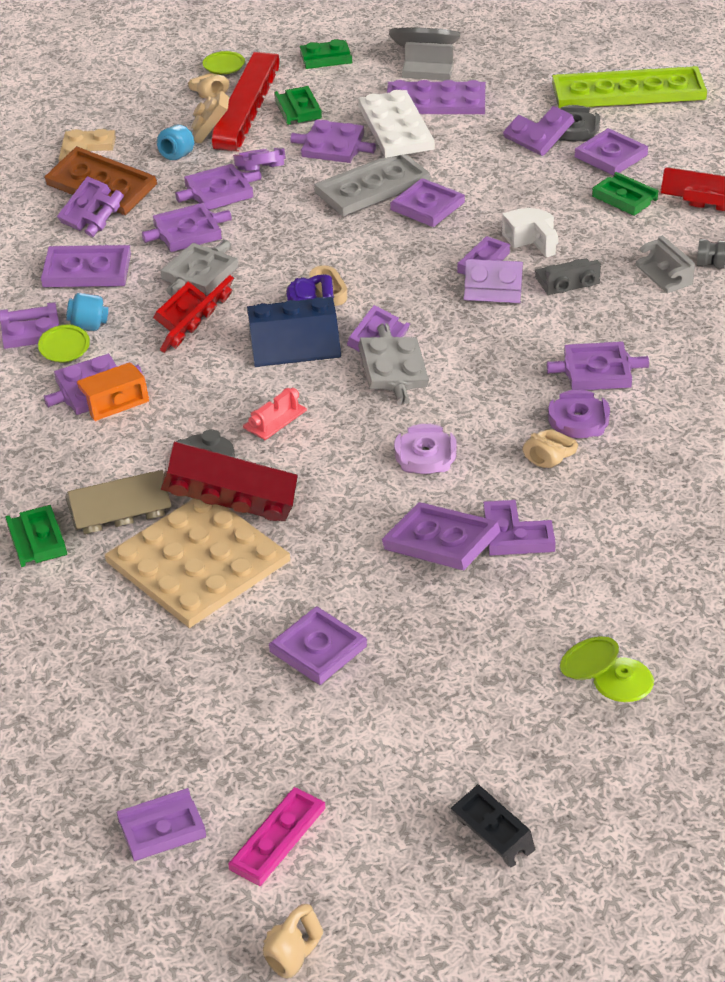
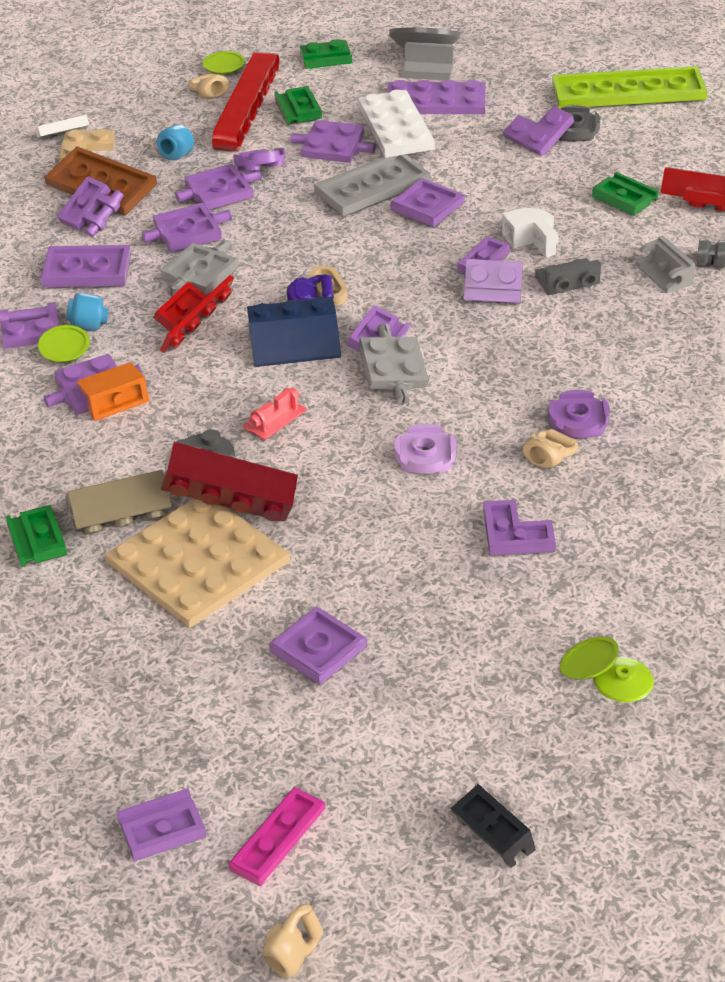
tan plate [191,91,229,143] -> none
medium lavender plate [382,502,501,571] -> none
medium lavender plate [547,341,649,390] -> none
medium lavender plate [575,128,648,176] -> none
none -> white tile [35,115,89,139]

